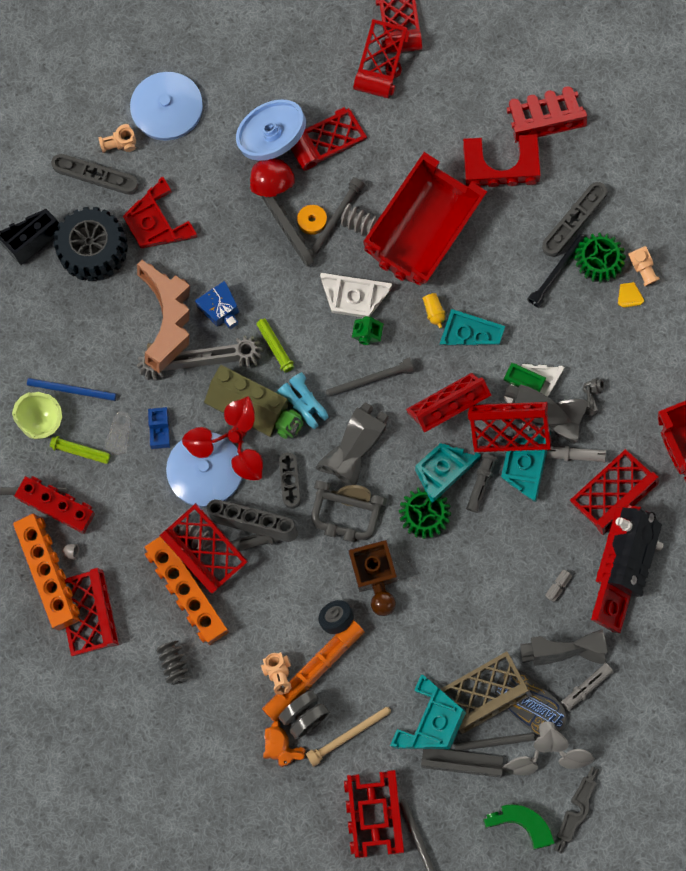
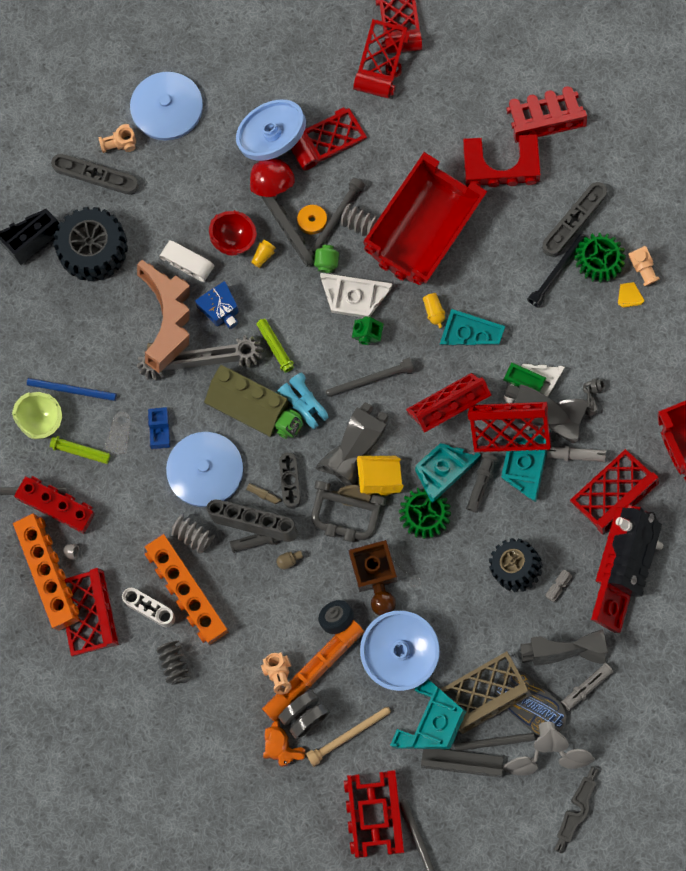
red wing [123,177,198,249] -> none
red fence [159,503,248,594] -> none
red plant [182,396,263,480] -> none
green arch [483,805,554,850] -> none
none -> white beam [122,588,175,627]
none -> white beam [159,240,214,282]
none -> red cylinder [209,210,257,256]
none -> dark tan piece [246,483,282,504]
none -> yellow cone [251,240,276,268]
none -> dark tan cylinder [276,550,304,570]
none -> bright green head [314,245,339,273]
none -> yellow slope [357,456,404,496]
none -> light blue dish [360,611,440,691]
none -> black wheel [489,538,543,592]

